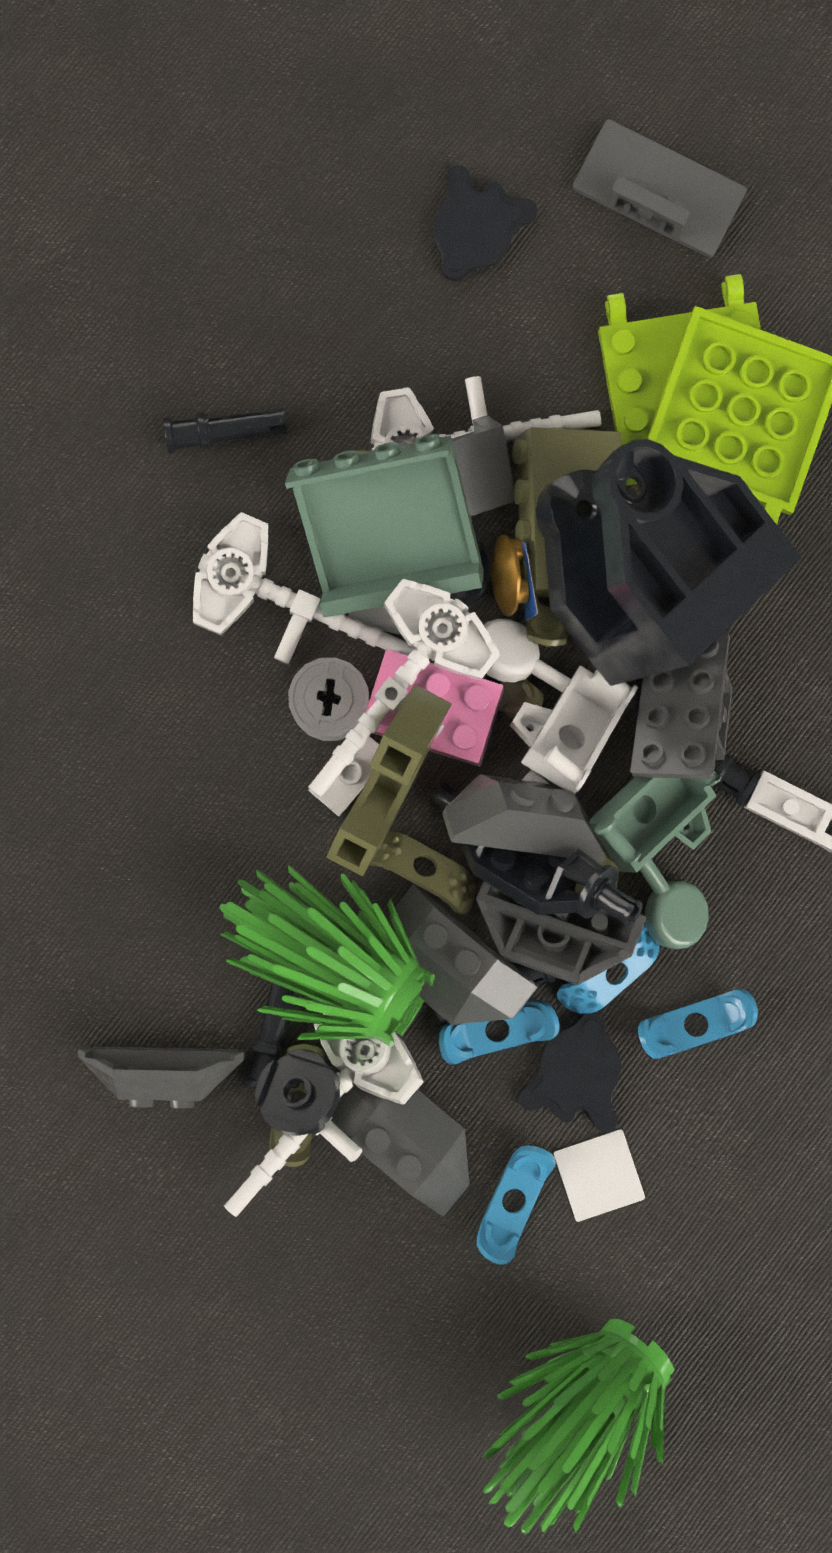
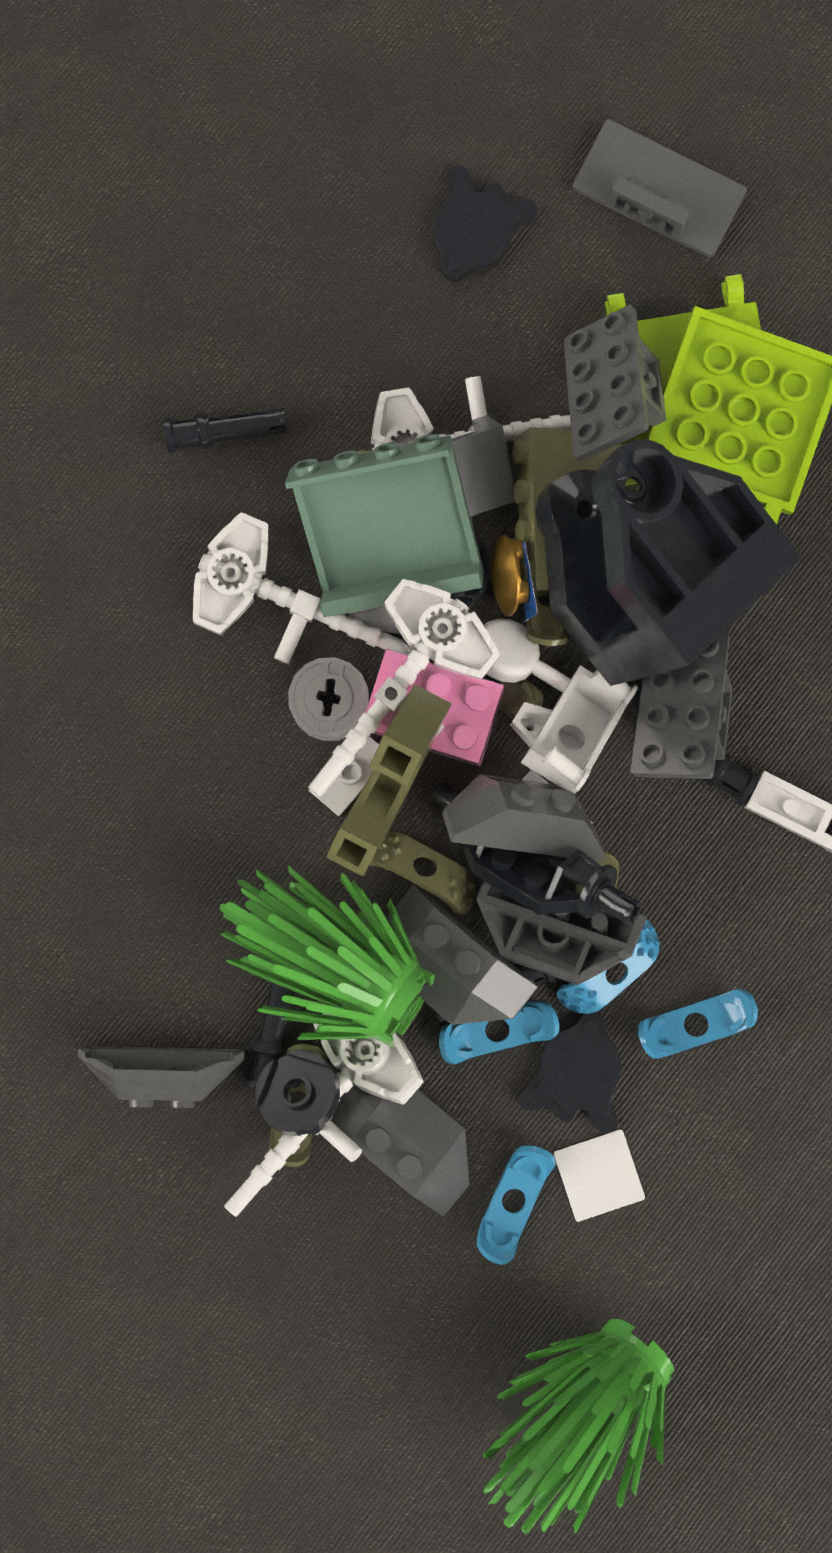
sand green piece [589,771,722,949] -> none
none -> dark grey bracket [564,304,667,462]

